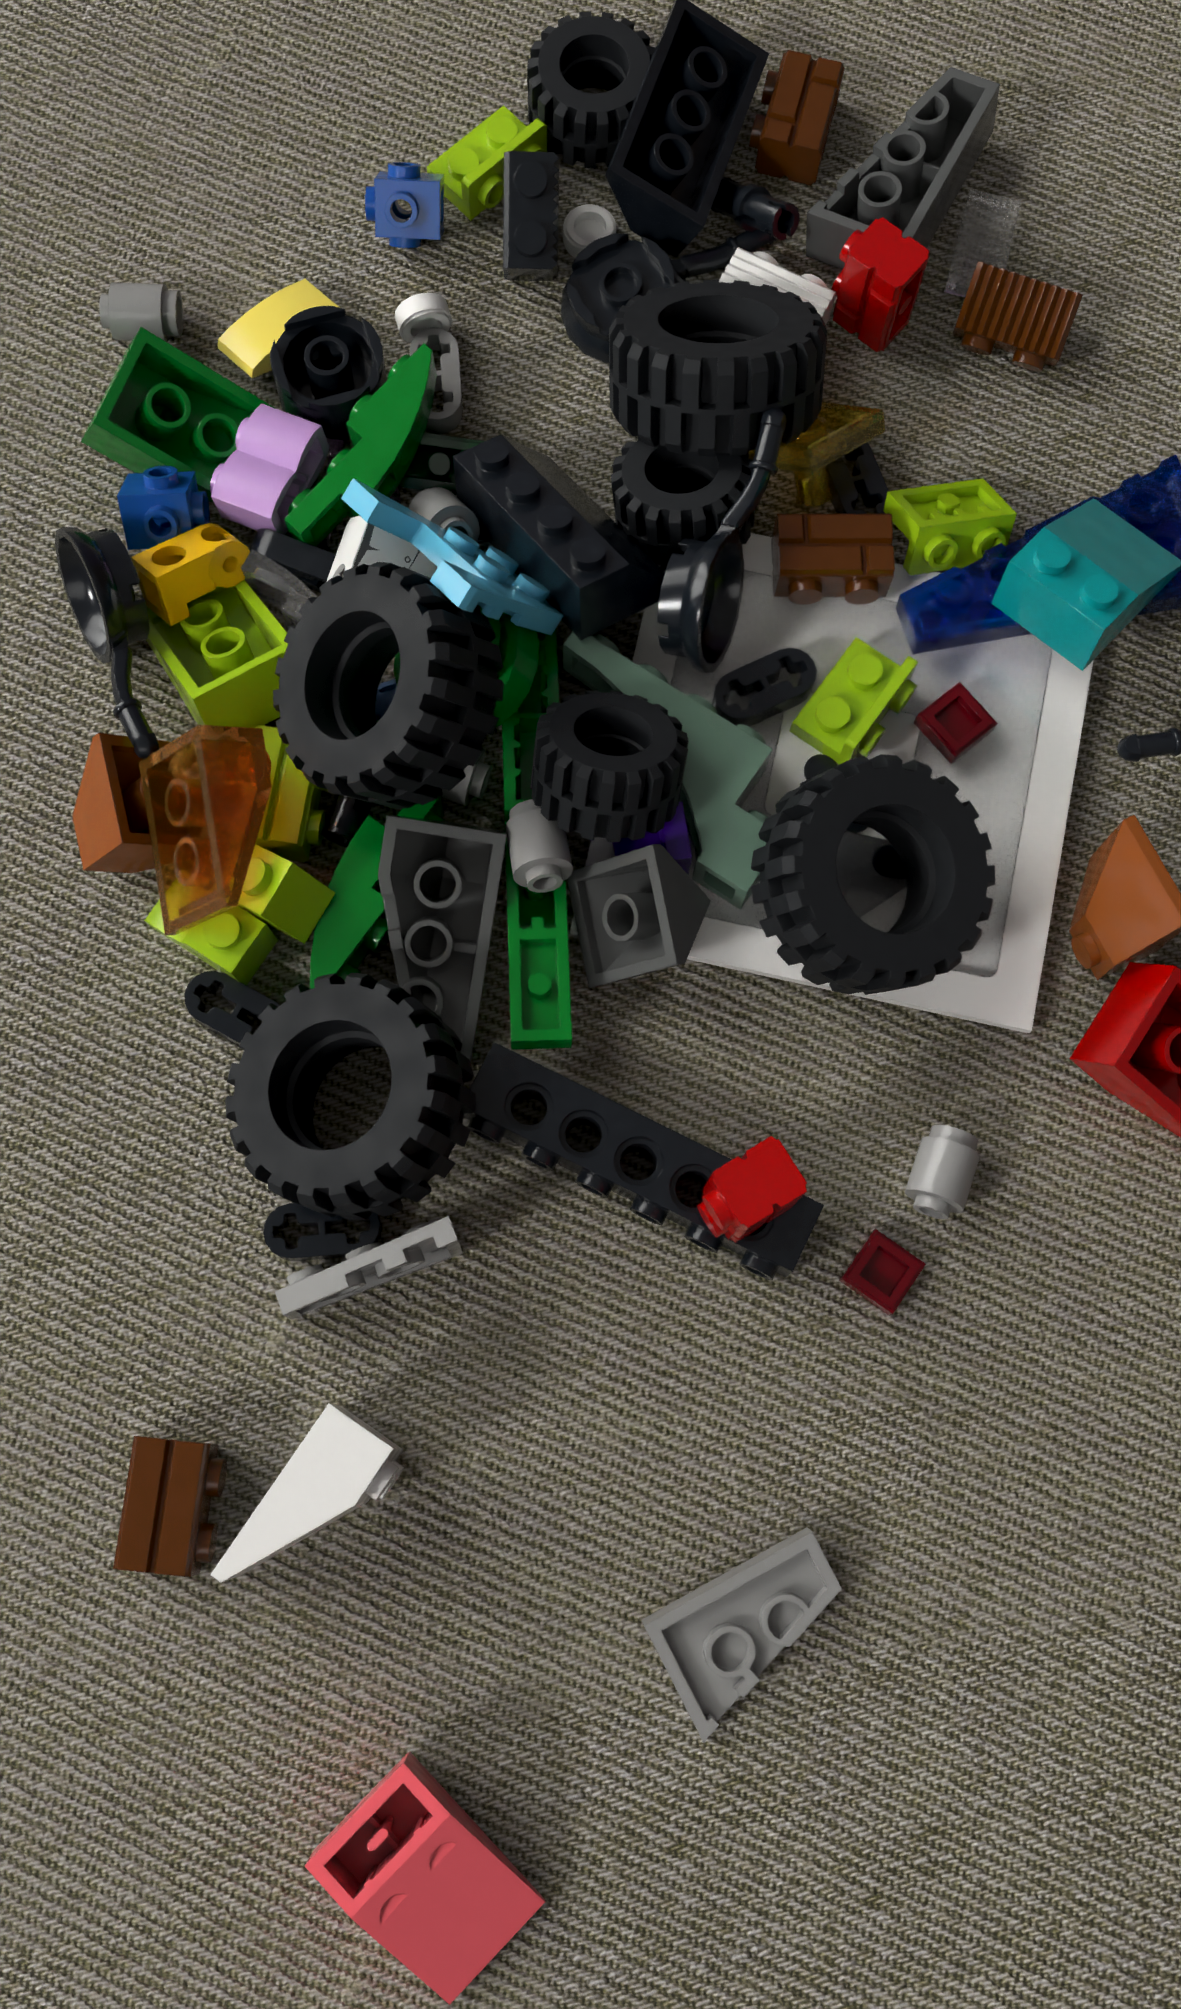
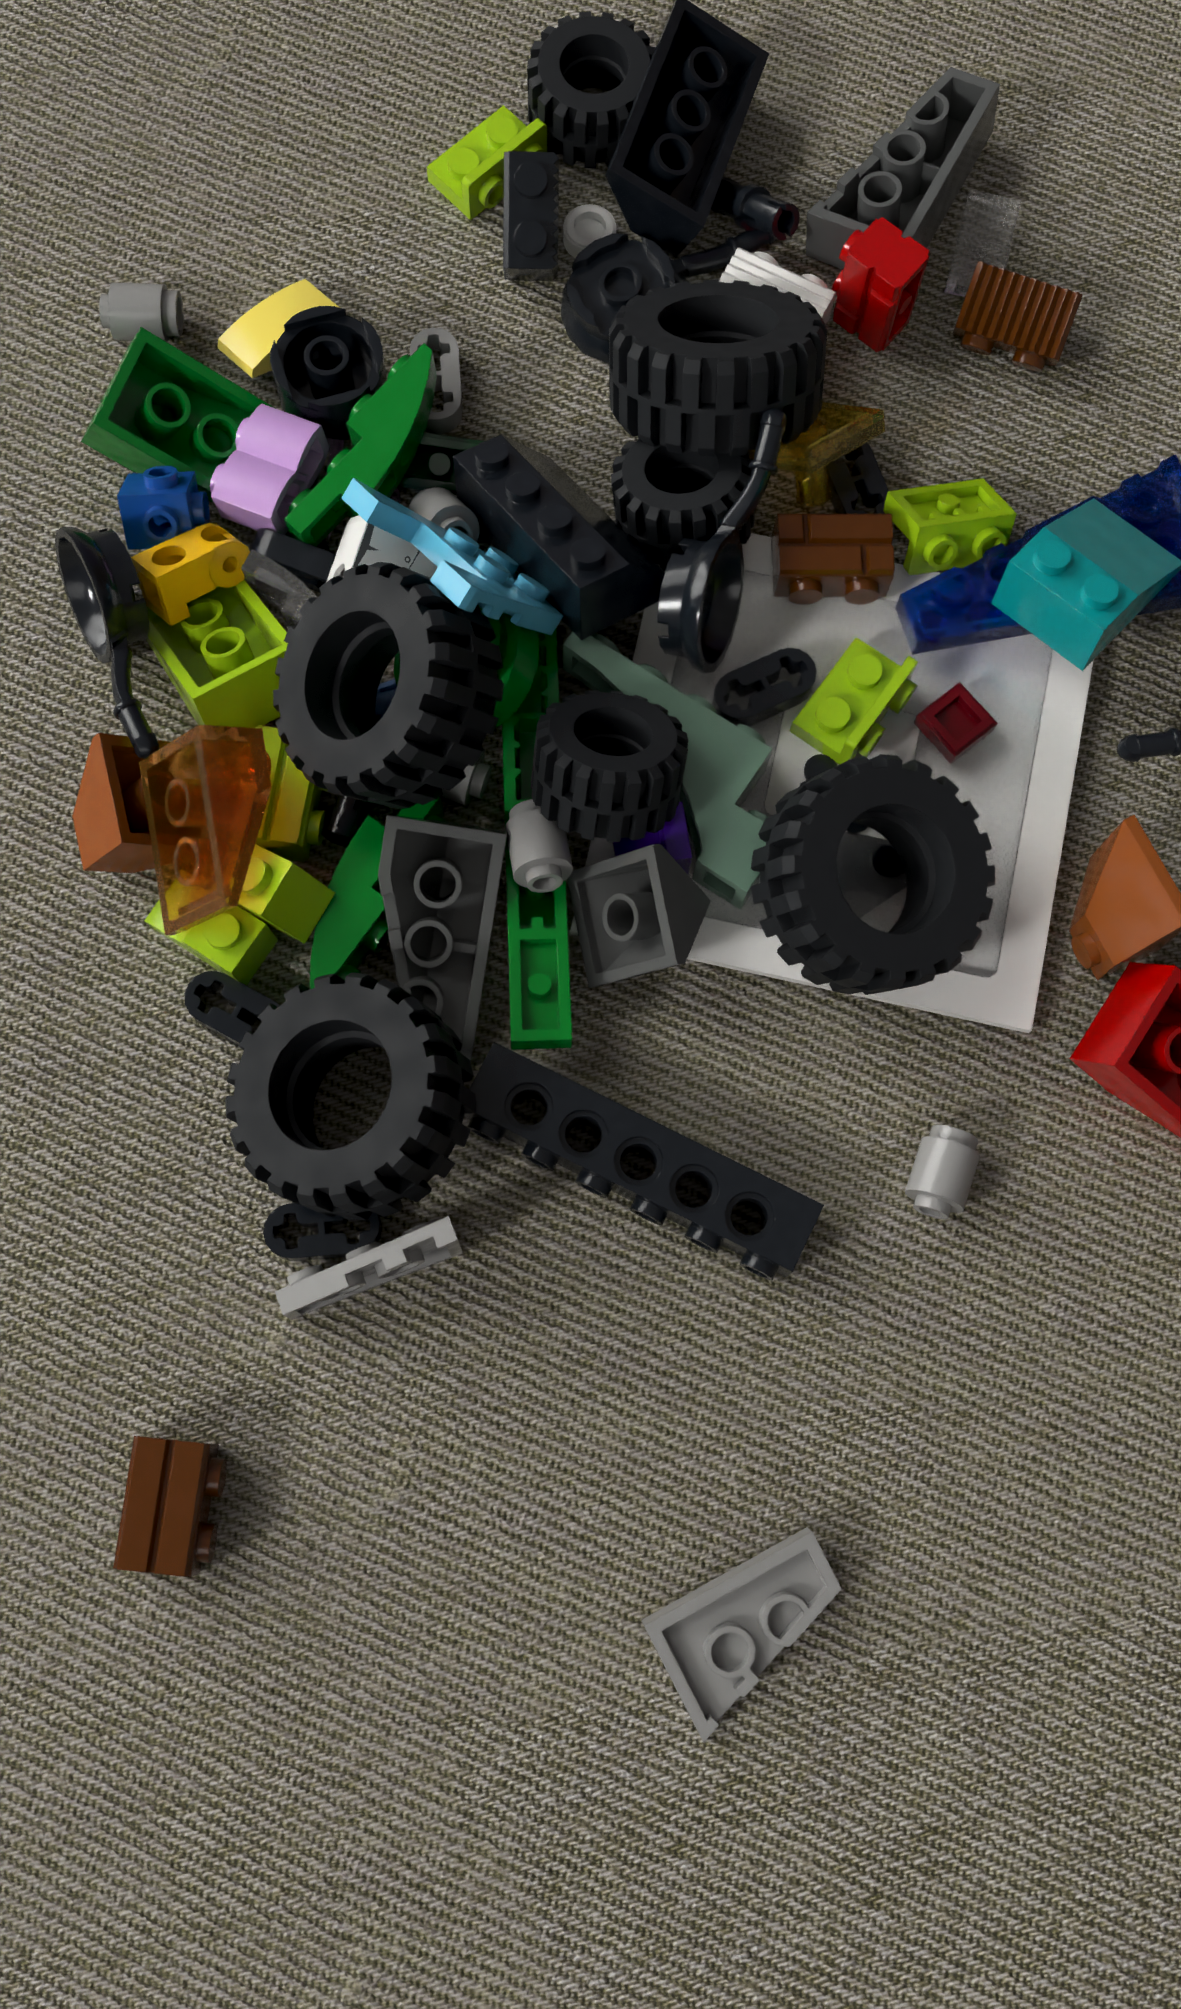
white slope [210,1403,404,1583] -> none
coral slope [304,1751,545,2005] -> none
blue brick [365,162,444,248] -> none
white tile [395,293,452,343] -> none
red brick [697,1136,807,1243] -> none
reddish brown brick [749,50,845,186] -> none
dark red tile [839,1229,926,1316] -> none

